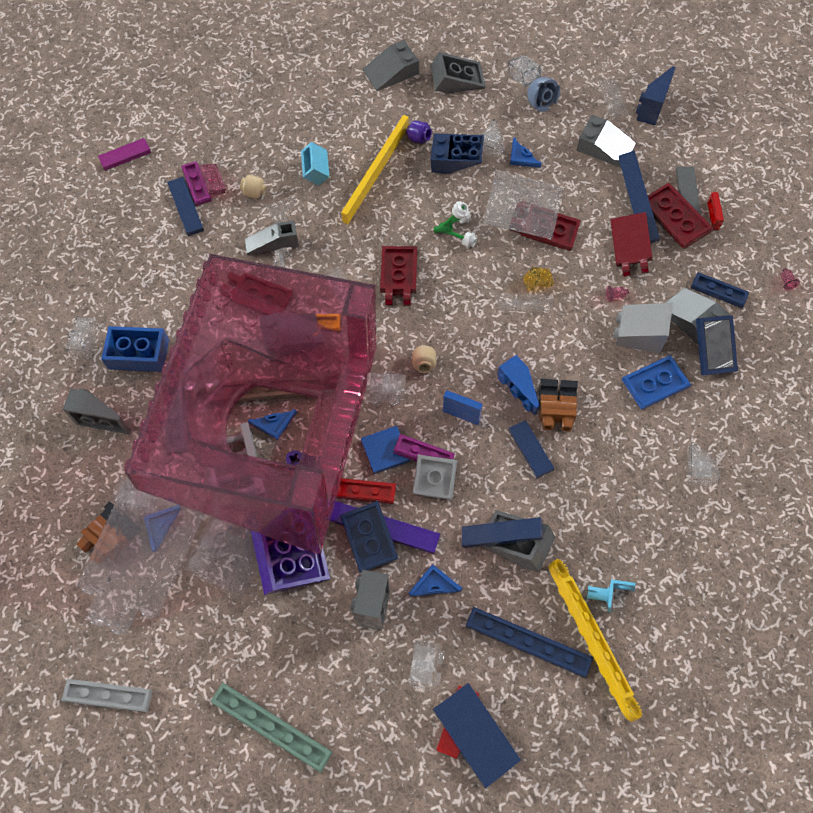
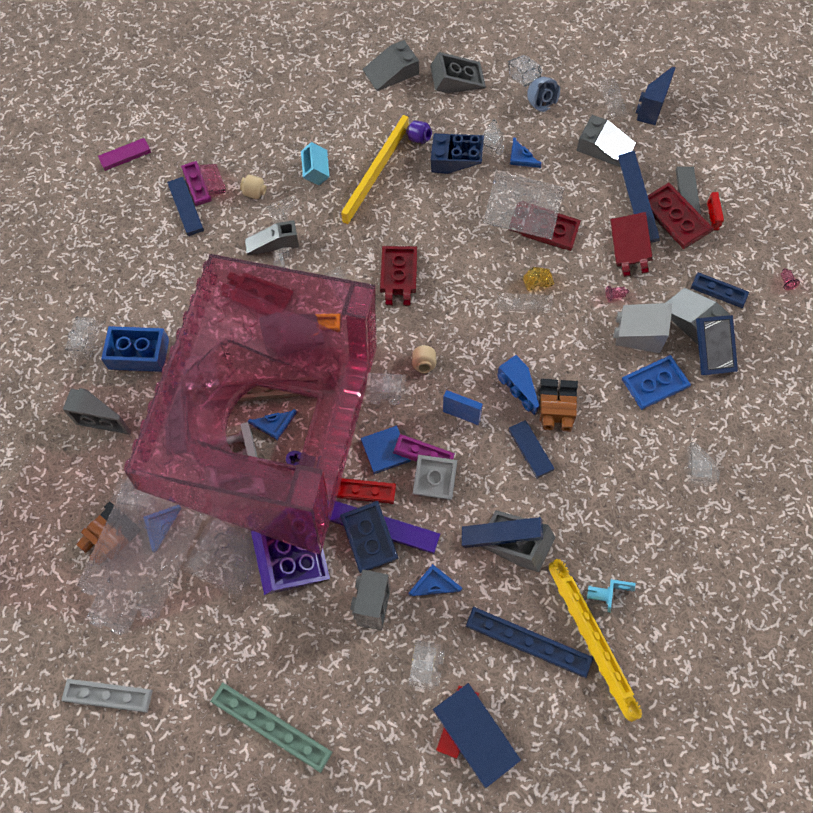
plant [433,201,477,249] -> none

